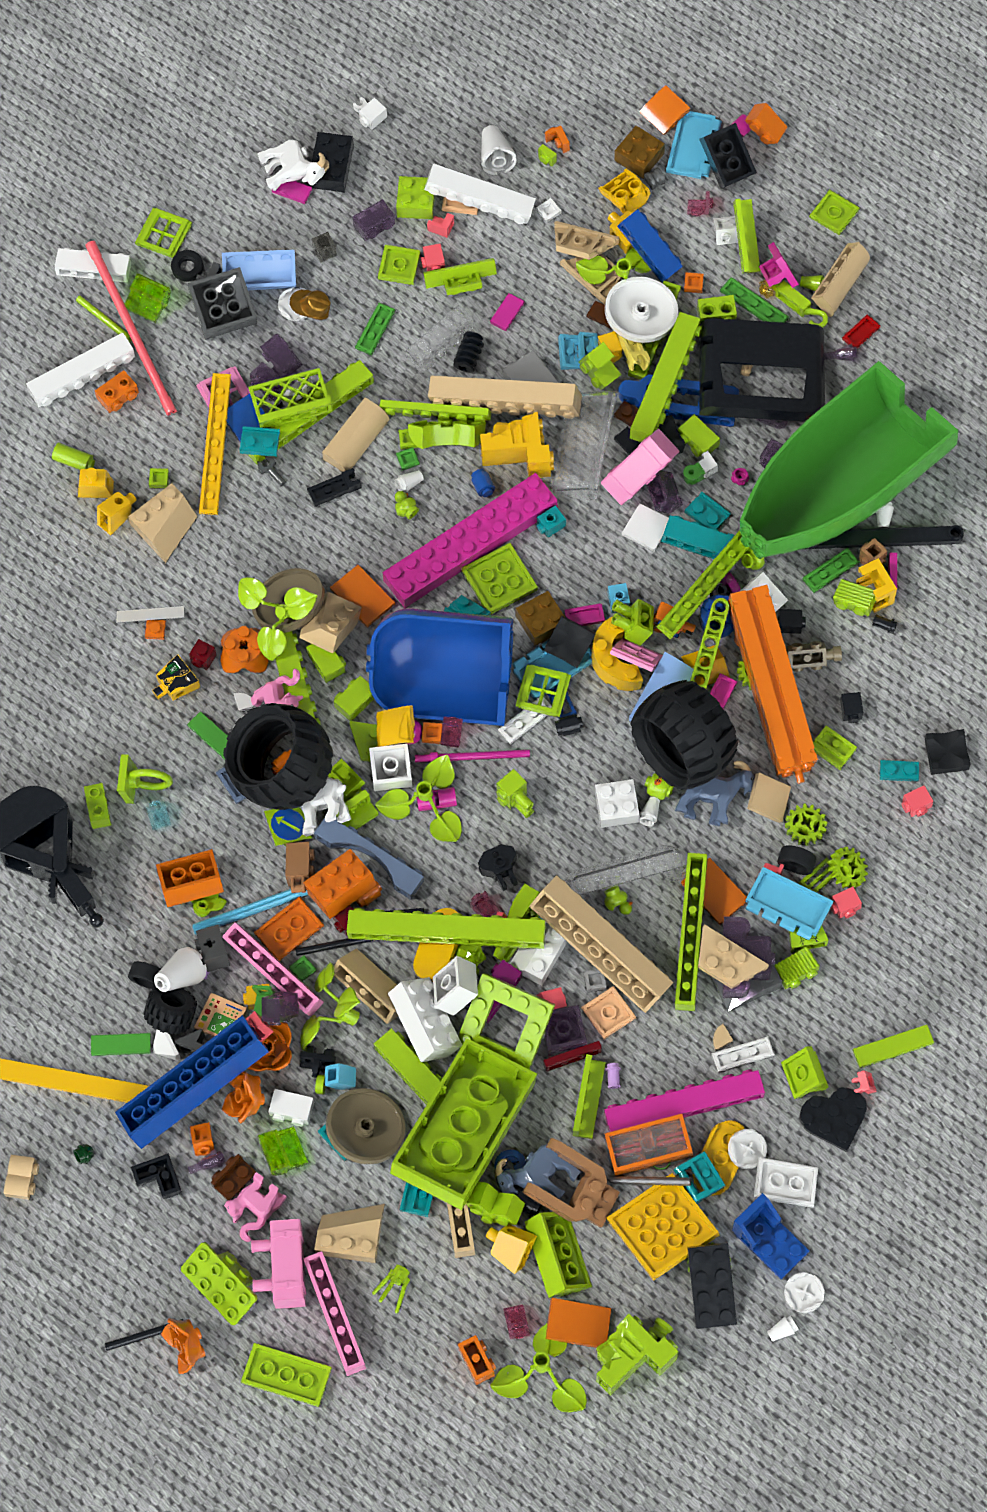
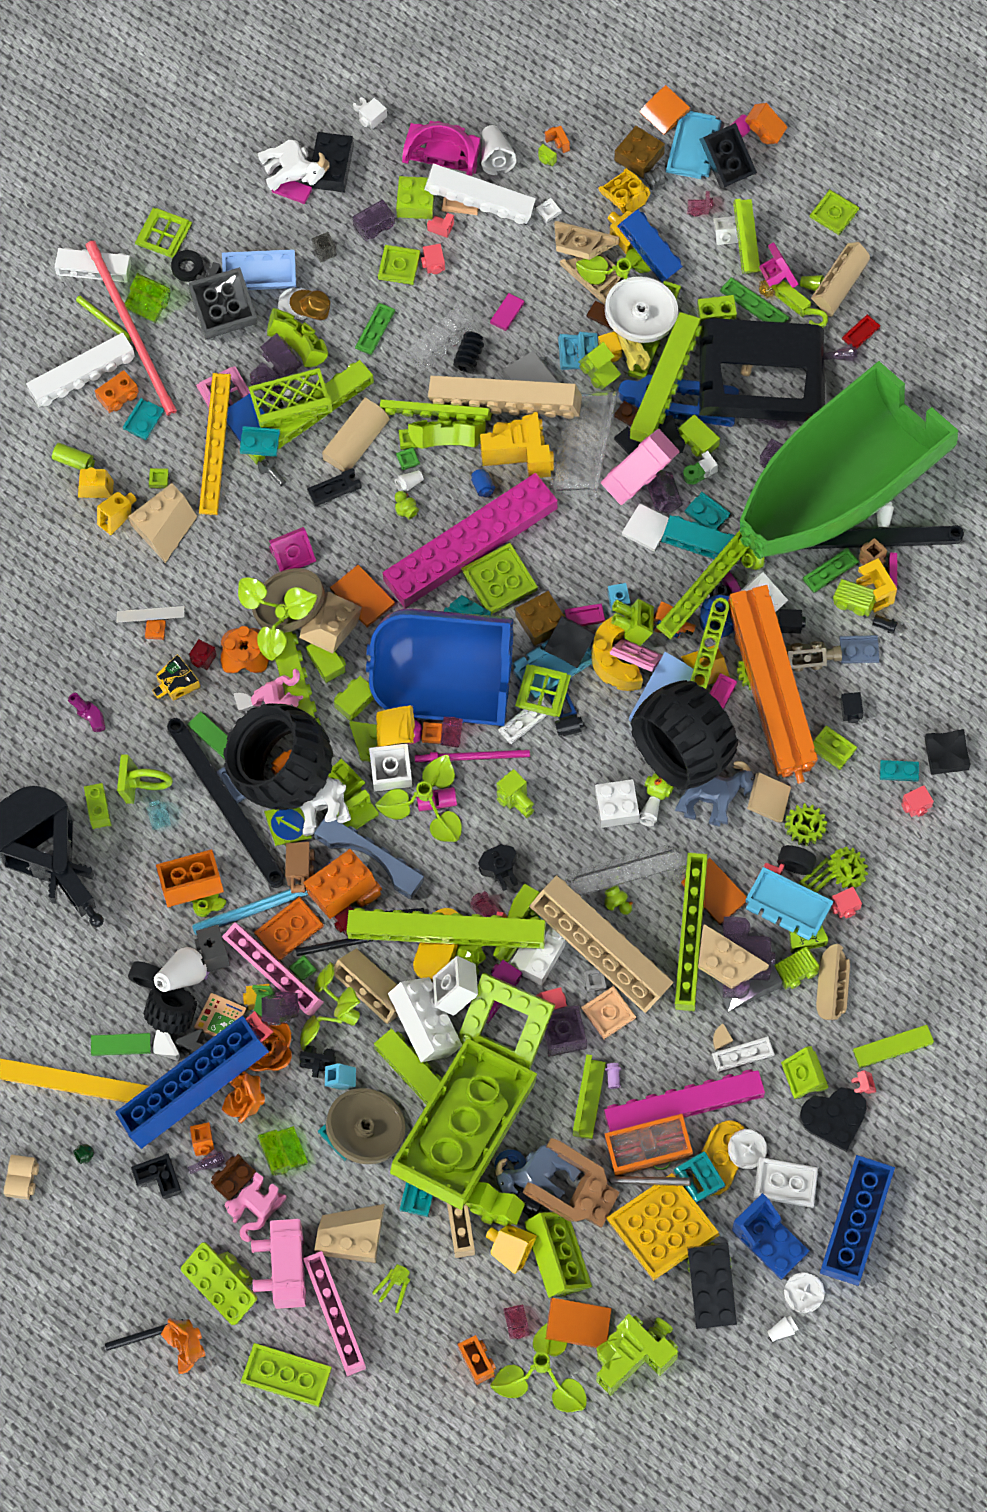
white brick [268,1089,314,1127] -> none
lime tile [315,1074,326,1095] -> none
lime bracket [423,258,497,295] -> none
teal brick [536,505,566,538] -> none
dark red tile [543,1041,602,1072] -> none
orange plate [684,272,704,293] -> none
dark pink plate [731,468,749,486] -> none
none -> magenta arm [68,692,106,732]
none -> teal plate [123,398,164,440]
none -> black piece [167,718,284,888]
none -> lime brick [267,308,328,367]
none -> dark pink bracket [269,527,316,572]
none -> dark pink piece [402,121,481,176]
none -> tan brick [816,944,850,1020]
none -> blue brick [819,1155,895,1286]
none -> sand blue plate [839,635,879,664]

